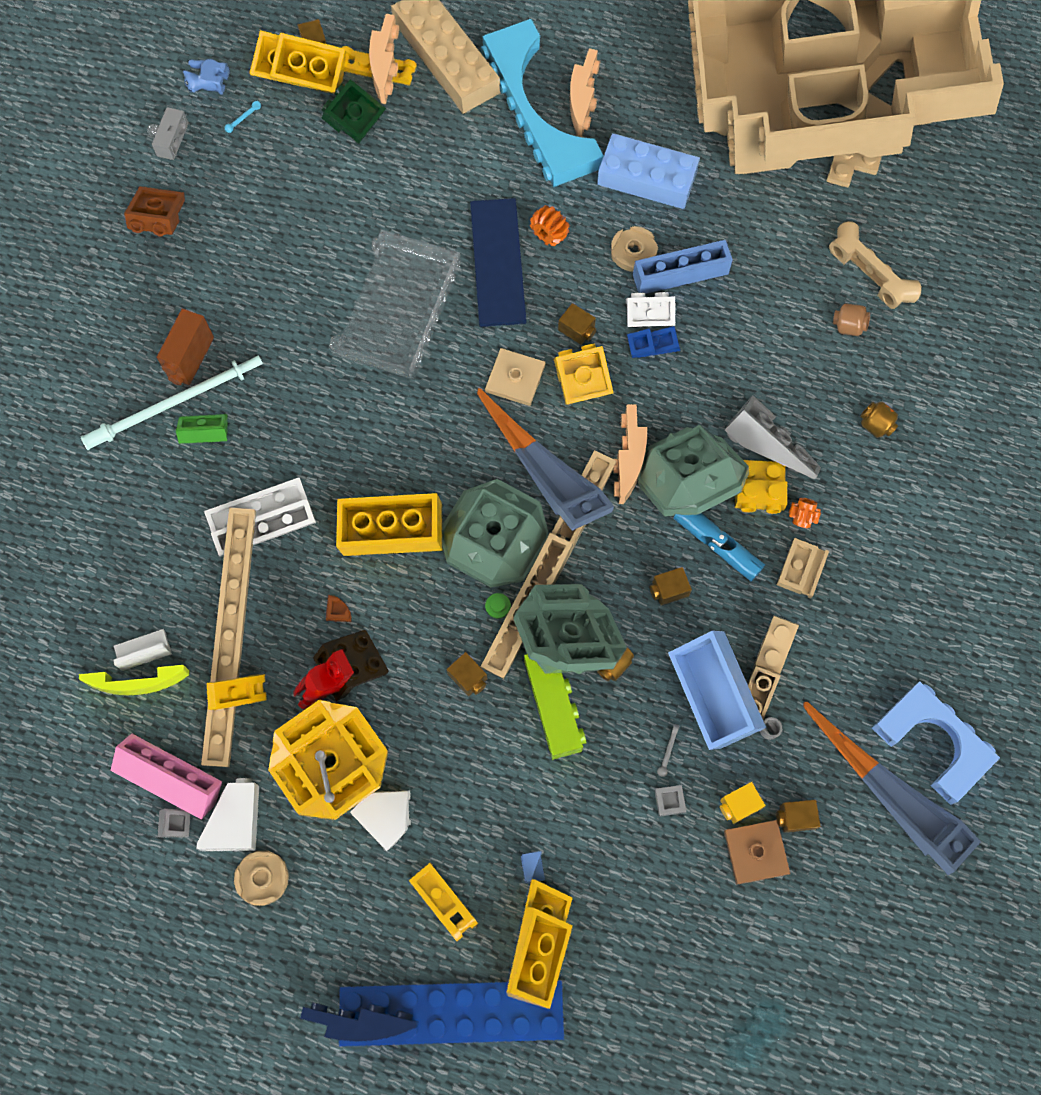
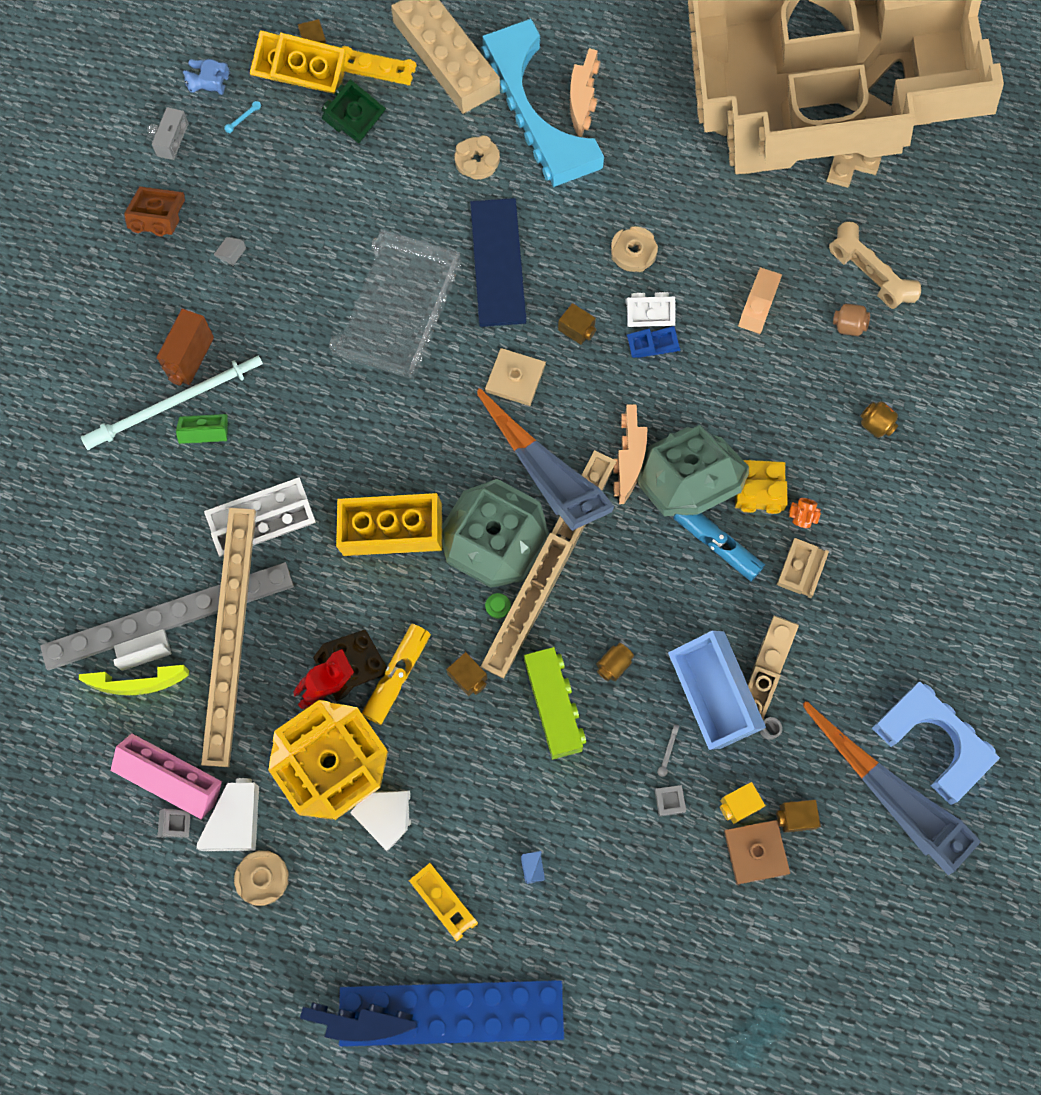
yellow plate [207,674,267,710] -> none
light grey hinge [315,750,335,803] -> none
dark orange tile [326,595,352,622] -> none
light nougat slope [369,14,399,104] -> none
yellow slope [507,879,573,1009] -> none
sand green piece [513,584,627,675] -> none
orange gear [530,205,570,246] -> none
yellow plate [554,344,613,405] -> none
light blue piece [597,133,700,209] -> none
medium blue brick [633,240,732,294] -> none
pearl gold brick [650,567,692,605] -> none
light grey wedge [725,395,821,479] -> none
none -> light grey plate [40,562,294,670]
none -> light grey slope [214,237,246,266]
none -> yellow piece [362,624,431,725]
none -> tan plate [455,136,500,179]
none -> light nougat slope [738,267,782,334]

